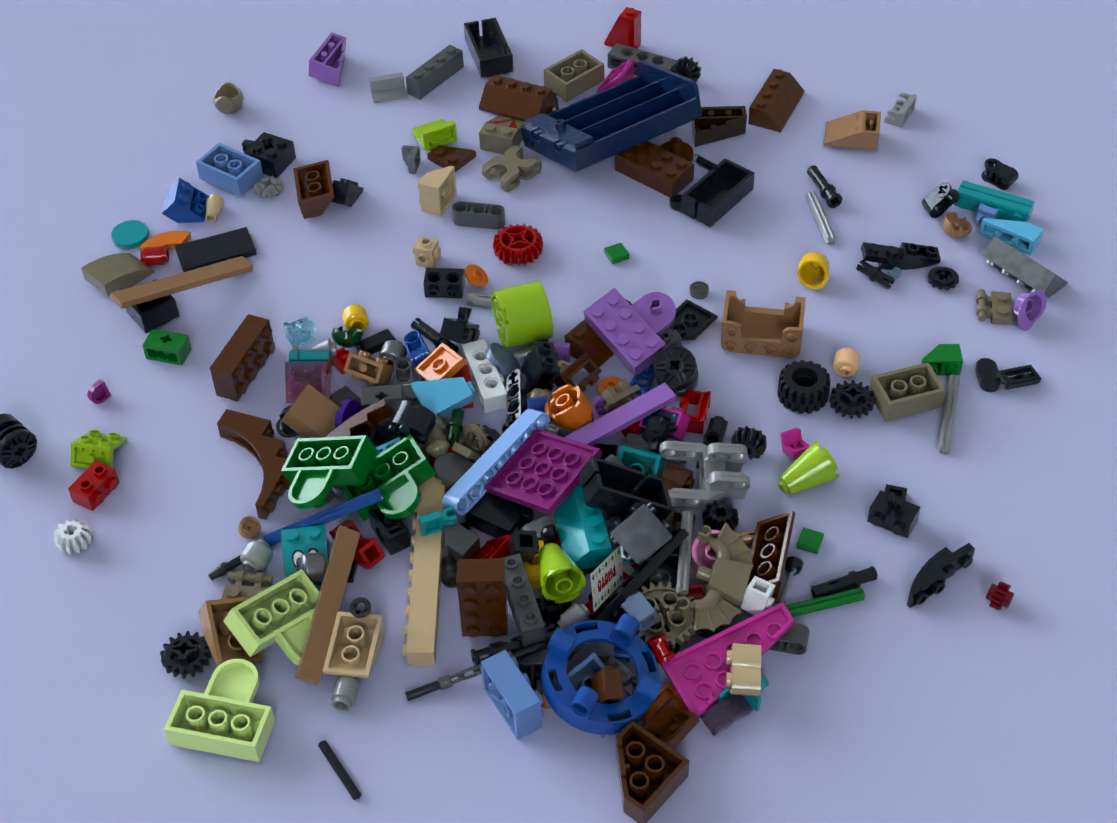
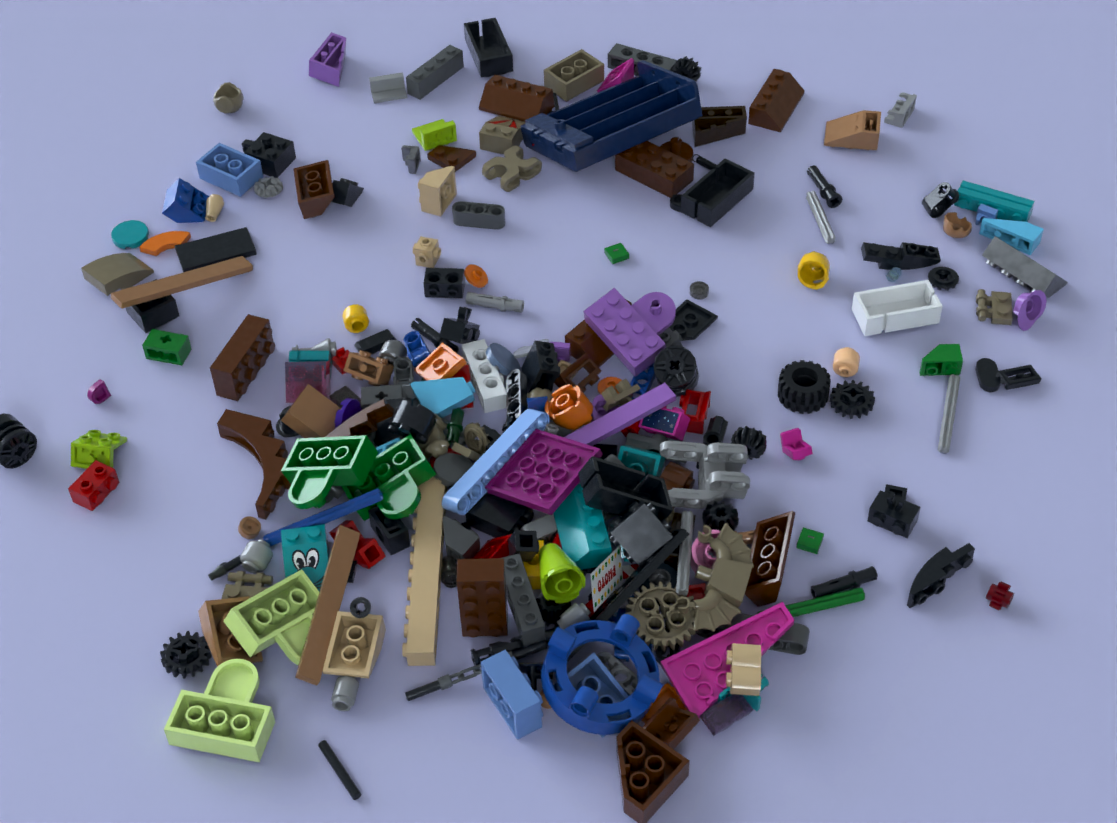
white gear [54,518,92,555] -> none
red brick [140,246,169,266] -> none
clear light blue brick [283,317,316,347] -> none
flat silver head [296,553,329,582] -> none
dark green hair [331,326,364,348] -> none
teal plate [418,507,458,537] -> none
lime brick [491,281,553,348] -> none
red gear [493,223,543,266] -> none
black hinge [537,524,558,542] -> none
reddish brown brick [590,666,625,704] -> none
red slope [604,7,641,49] -> none
sand blue brick [621,591,660,634] -> none
black bracket [641,415,678,449] -> none
red bush [647,633,675,663] -> none
medium nougat windscreen [721,290,806,358] -> none
white brick [740,576,776,615] -> none
hinge [777,556,804,605] -> none
lime cone [778,441,840,495] -> none
black pin [856,260,895,289] -> none
dark tan brick [869,362,946,421] -> none
black piece [981,158,1019,190] -> none
none -> white piece [852,280,943,336]

